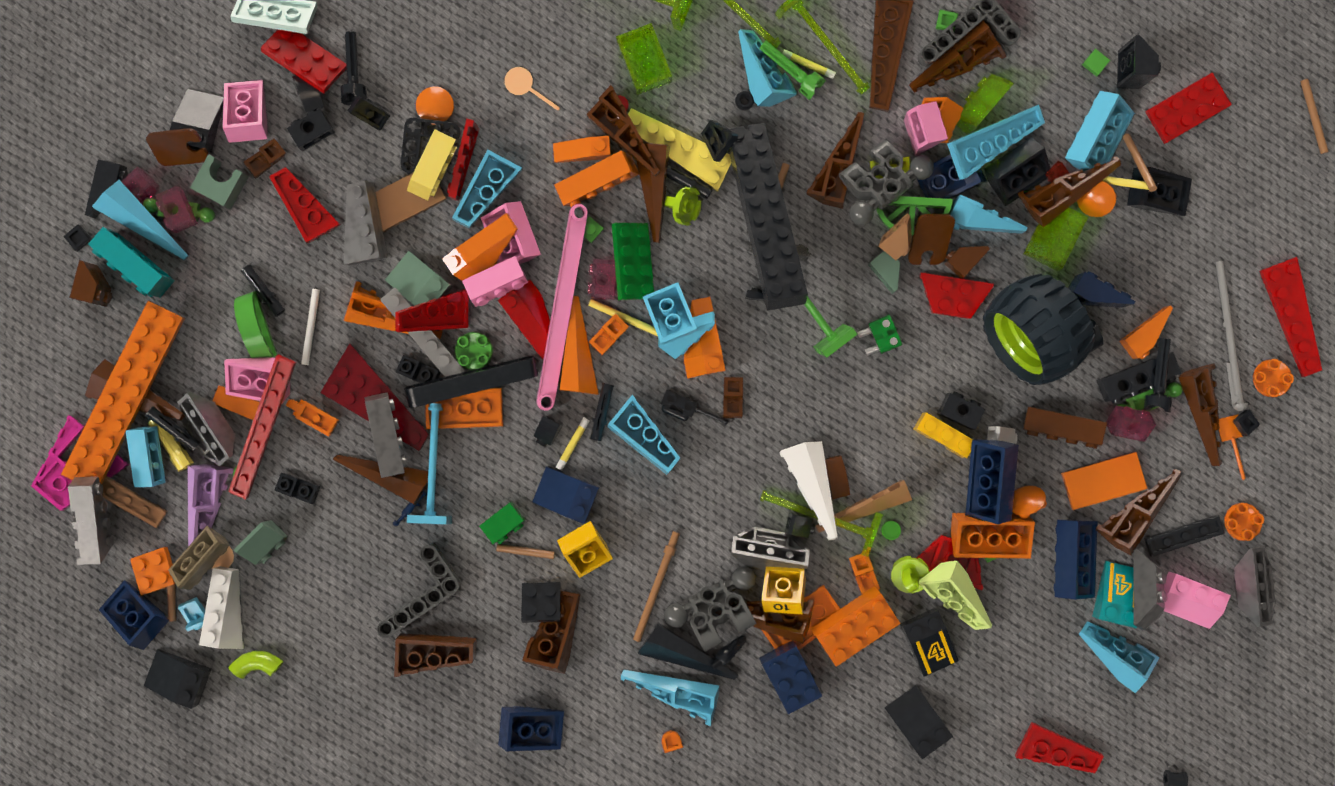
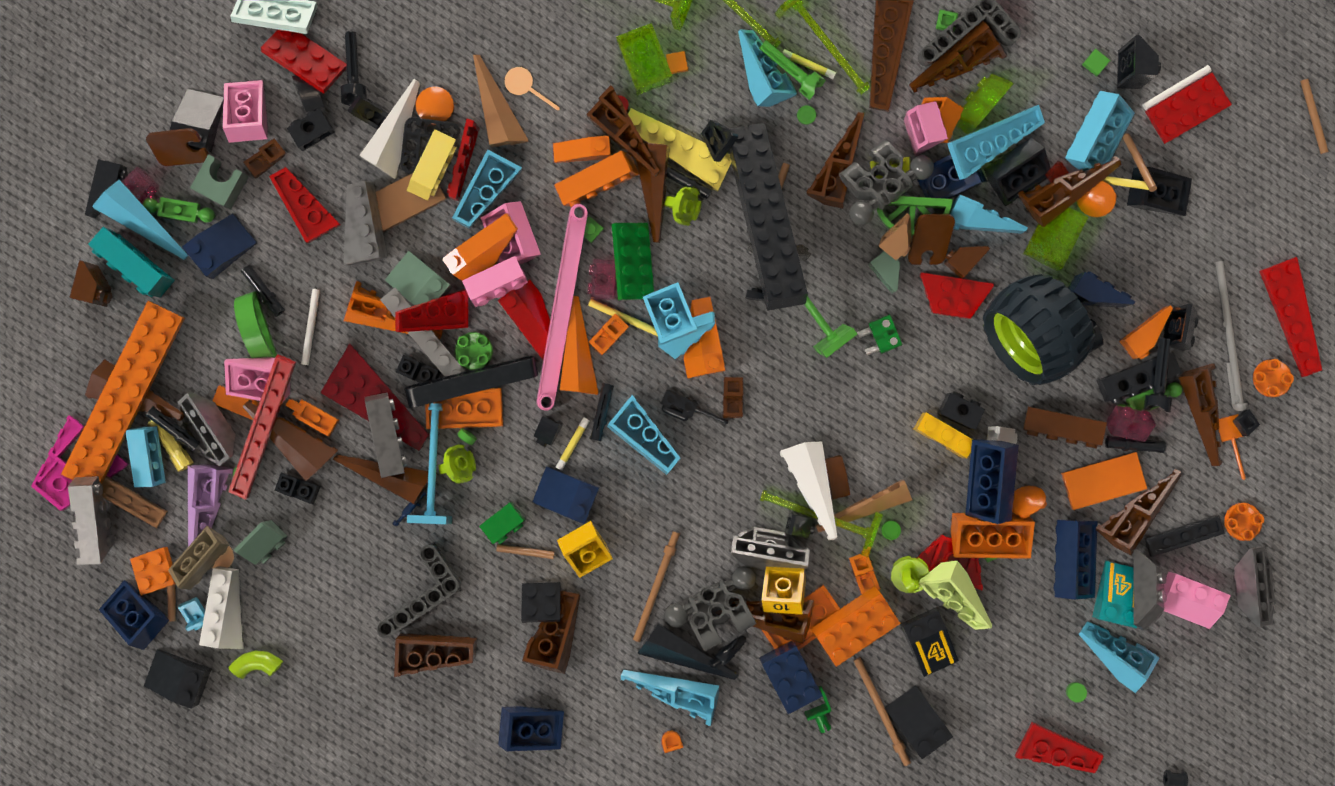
black tile [63,224,92,252] -> none
clear pink brick [156,186,198,233] -> none
black plate [735,91,754,111] -> none
none -> dark blue slope [182,213,257,279]
none -> reddish brown wedge [243,400,338,481]
none -> white wedge [359,79,420,179]
none -> lime tile [438,445,476,483]
none -> bright green tile [457,428,477,445]
none -> medium nougat wedge [473,55,528,148]
none -> orange tile [666,51,688,75]
none -> bright green piece [797,105,816,125]
none -> green bracket [804,686,832,733]
none -> medium nougat bar [853,657,911,766]
none -> bright green tile [1066,682,1087,703]
none -> black pin [1105,436,1166,453]
none -> white bar [1142,65,1212,111]
none -> black slope [1163,304,1198,351]

